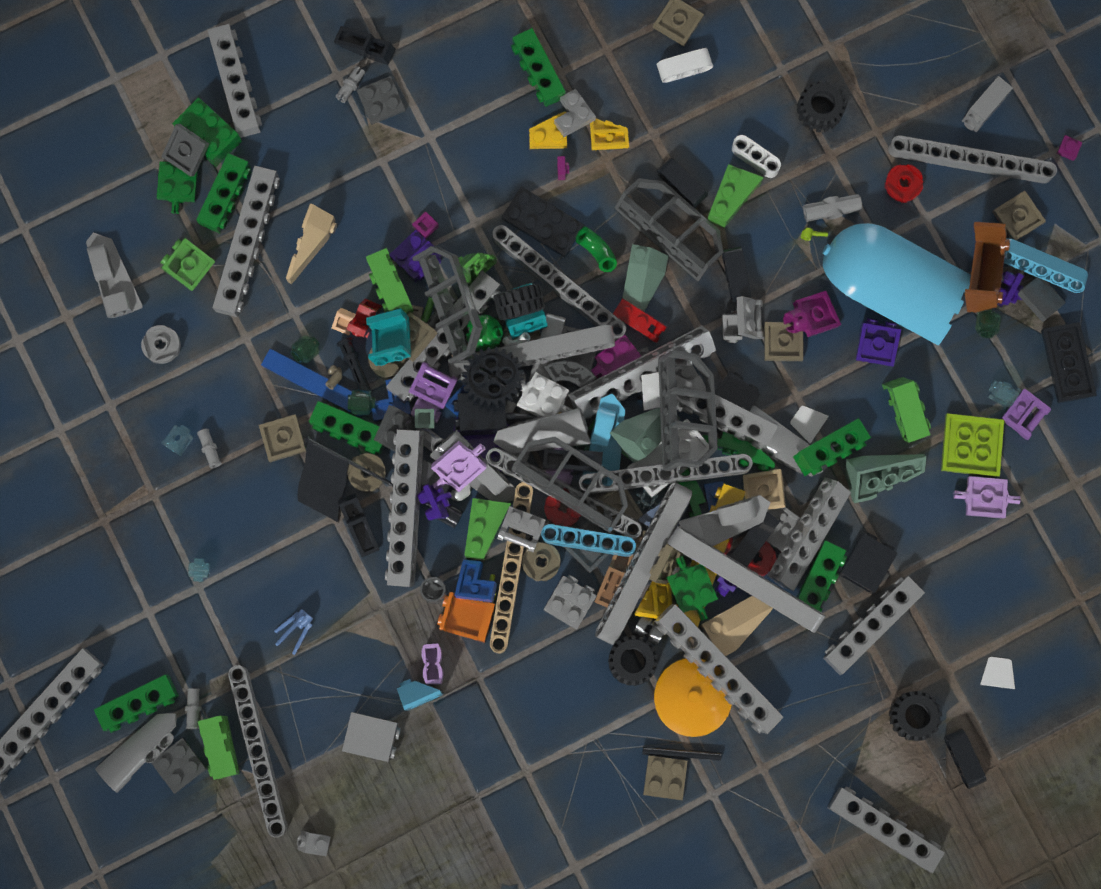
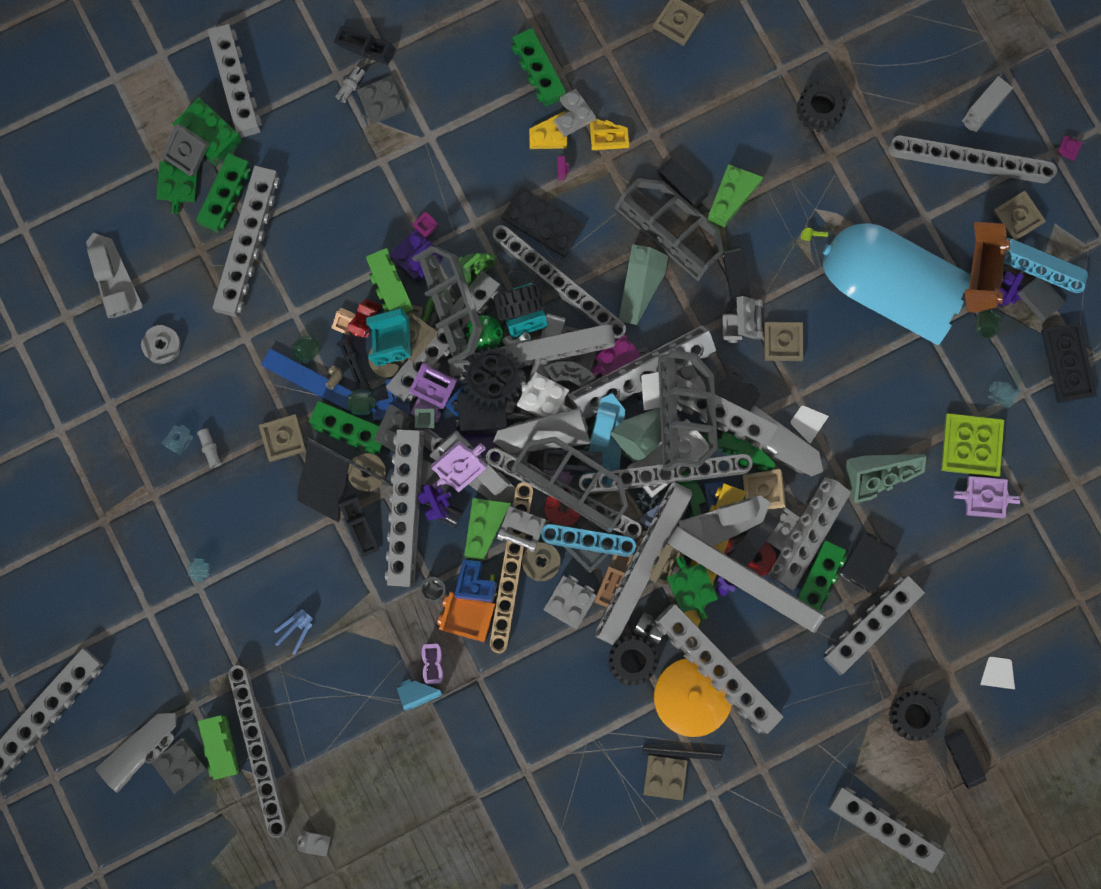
green brick [94,674,179,733] -> none
bright green plate [160,238,215,291] -> none
light grey pin [185,689,201,729] -> none
tan wedge [286,204,337,284] -> none
light grey brick [342,712,401,762] -> none
white arm [451,485,471,501] -> none
green cylinder [576,227,617,272] -> none
red plate [613,298,667,343] -> none
yellow wing [635,581,672,619] -> none
white beam [656,48,713,83] -> none
tan wedge [700,596,773,656] -> none
white beam [732,135,781,178] -> none
magenta plate [783,291,841,337] -> none
green brick [793,418,871,476] -> none
light grey piece [803,194,862,222] -> none
dark purple plate [855,318,901,367] -> none
bright green wedge [882,377,931,443] -> none
red plate [884,164,923,203] -> none
medium lavender plate [1001,388,1051,440] -> none

